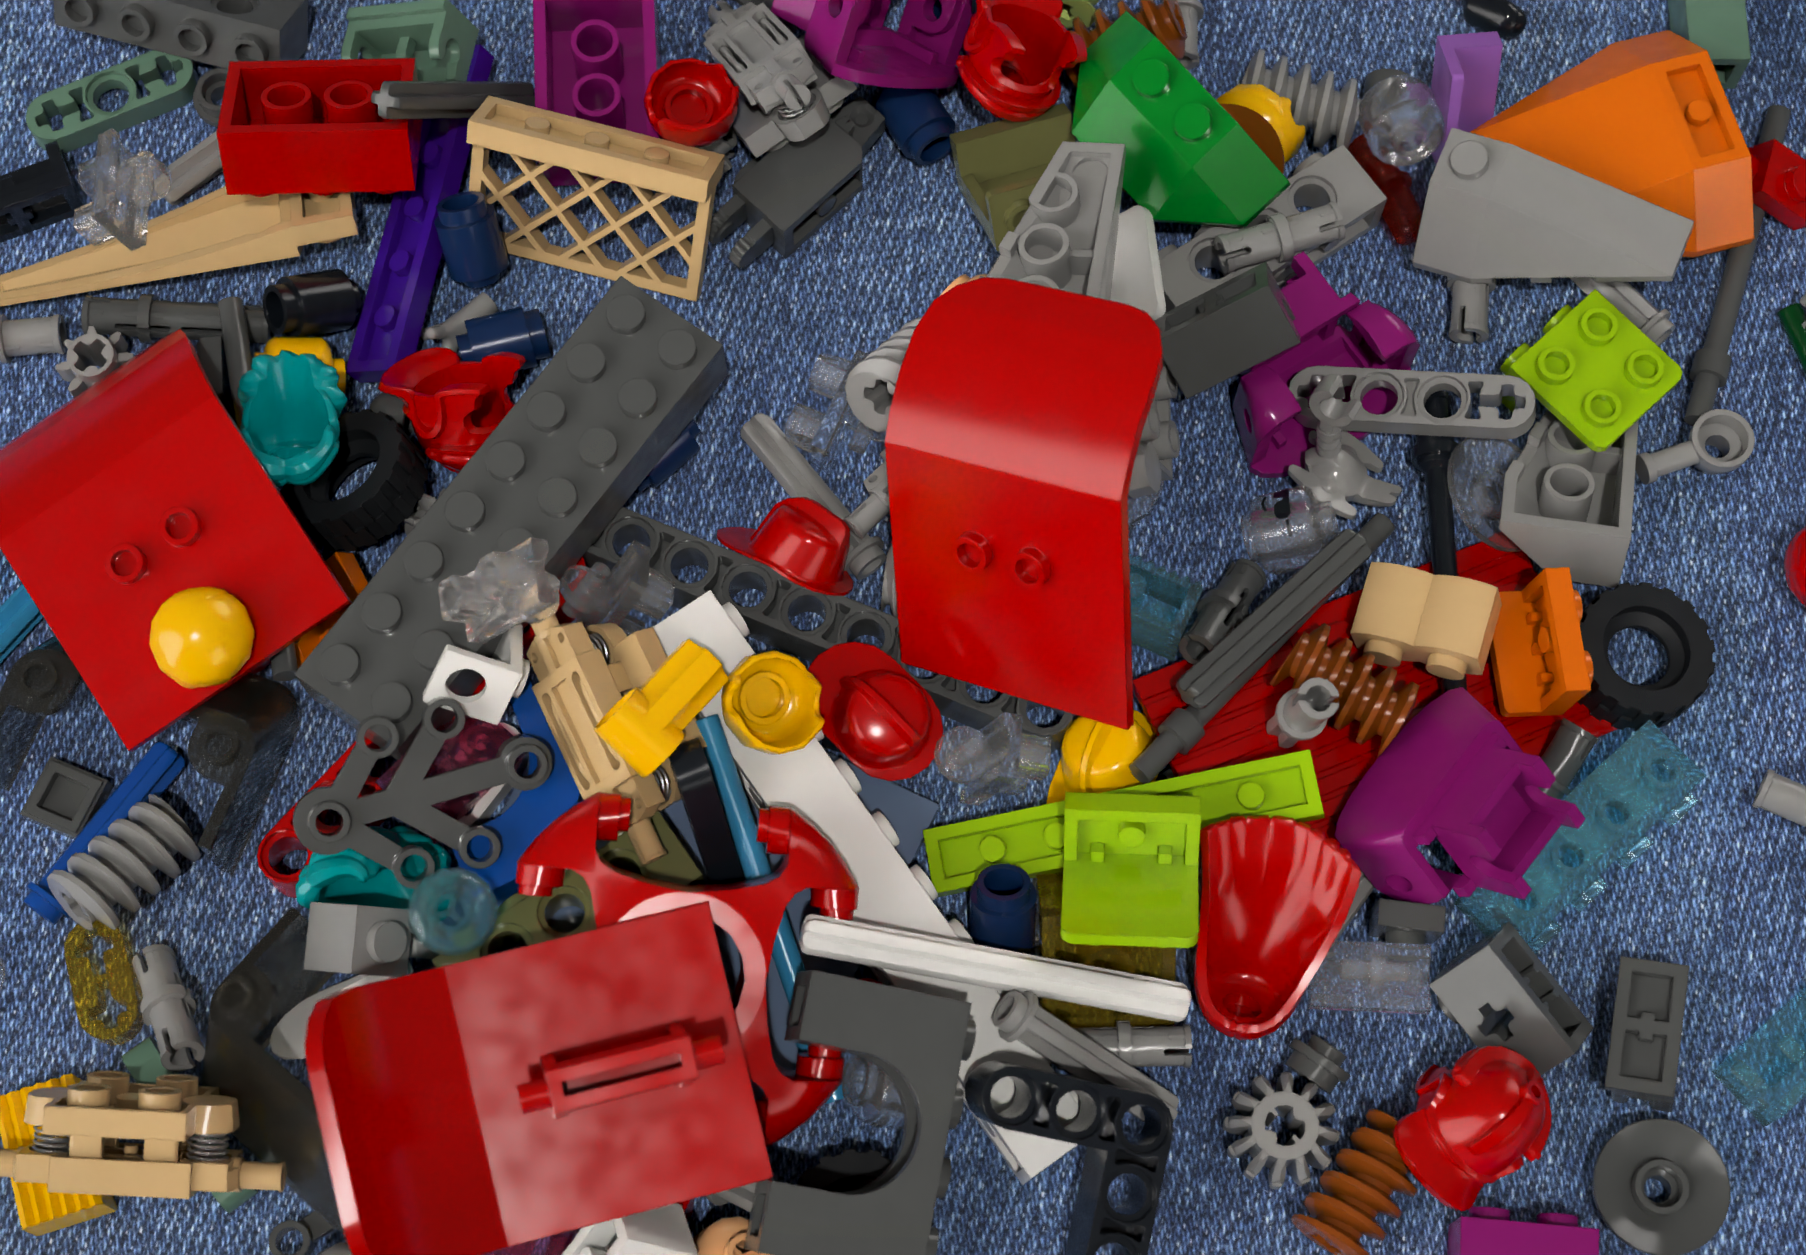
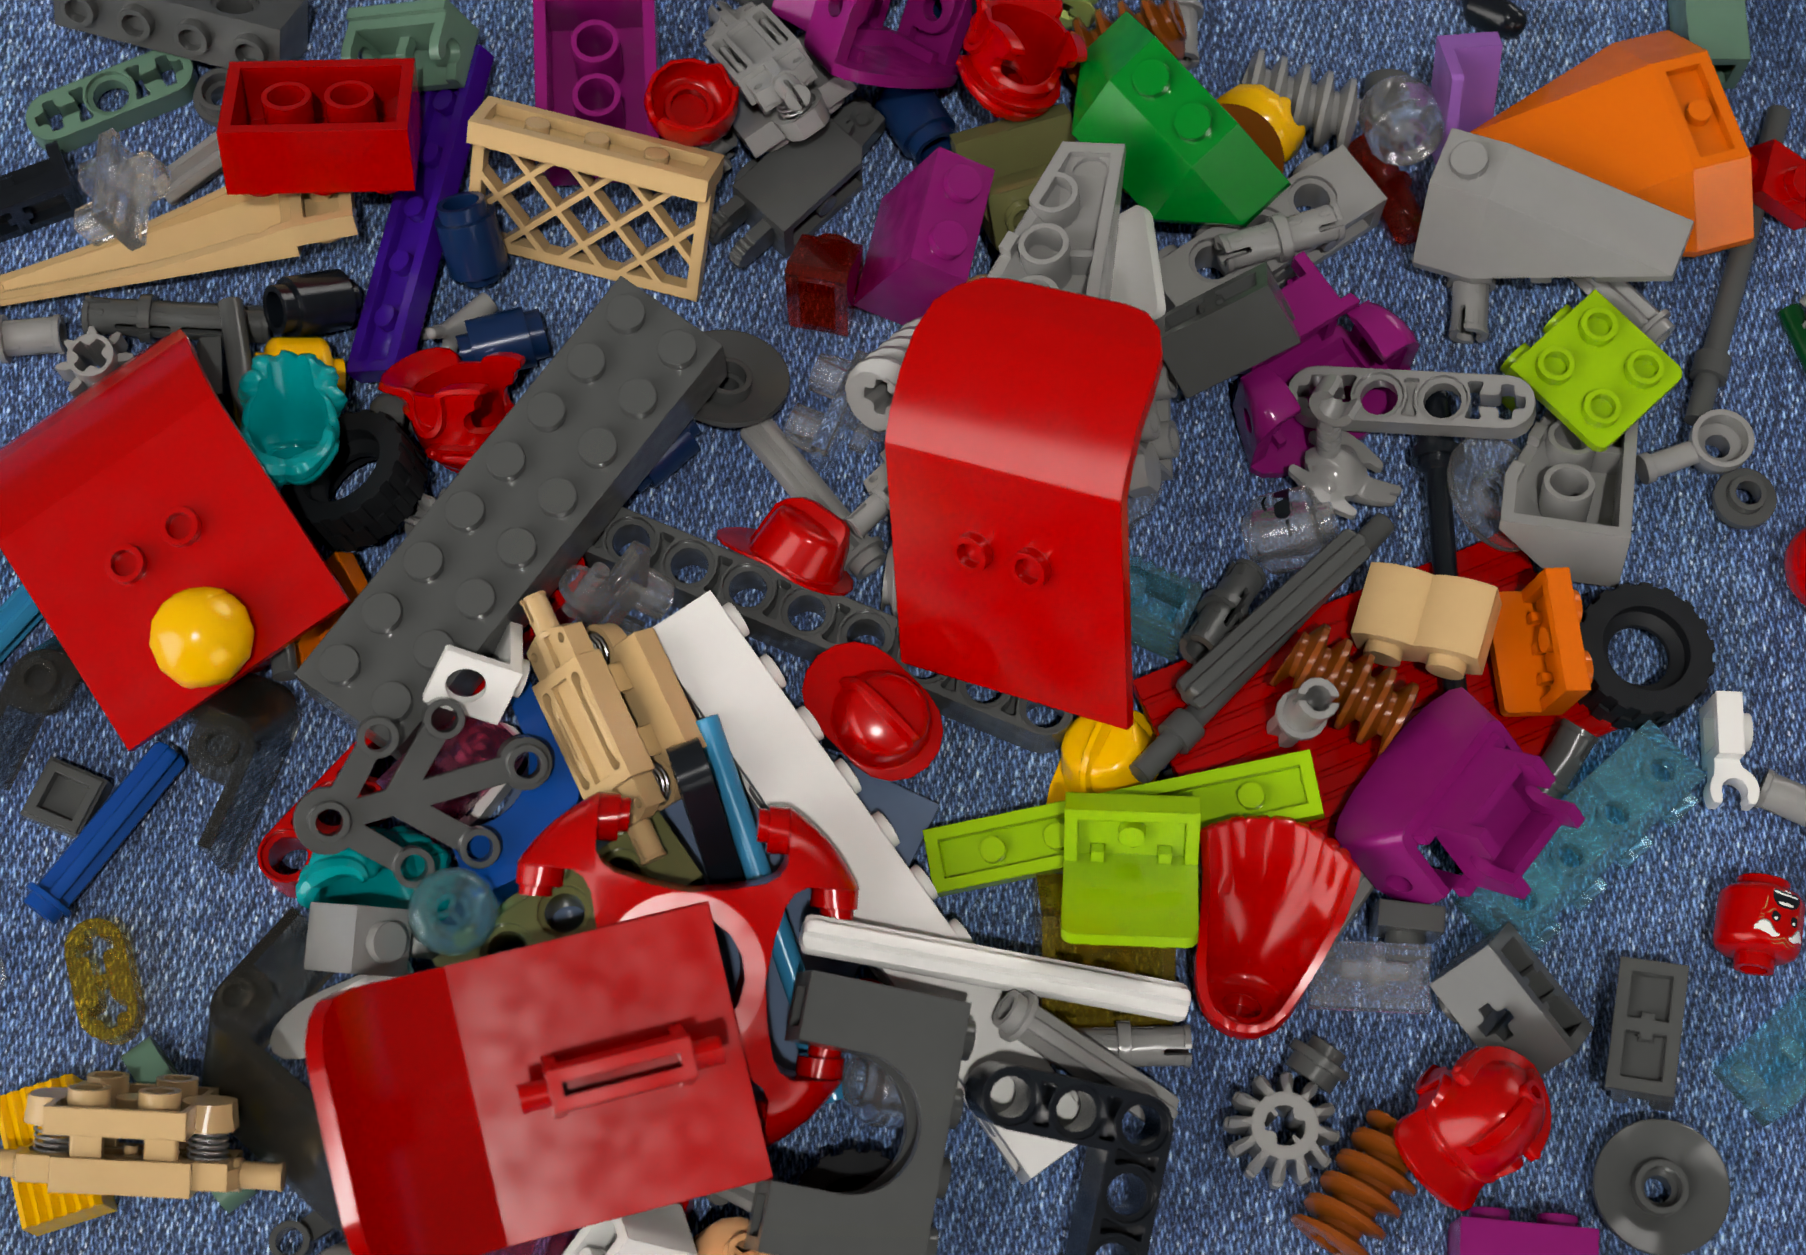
light grey piece [46,794,201,932] -> none
light grey pin [132,944,205,1072] -> none
dark grey axle [371,81,535,119] -> none
clear hips [438,537,560,644] -> none
yellow piece [594,639,729,778] -> none
yellow hair [721,650,825,755] -> none
clear hips [934,712,1051,806] -> none
dark blue brick [969,864,1037,954] -> none
none -> dark grey dish [693,329,790,428]
none -> clear red slope [785,233,863,337]
none -> magenta brick [853,146,995,326]
none -> white plate [1699,690,1760,811]
none -> dark grey plate [1712,468,1777,530]
none -> red head [1712,873,1805,976]

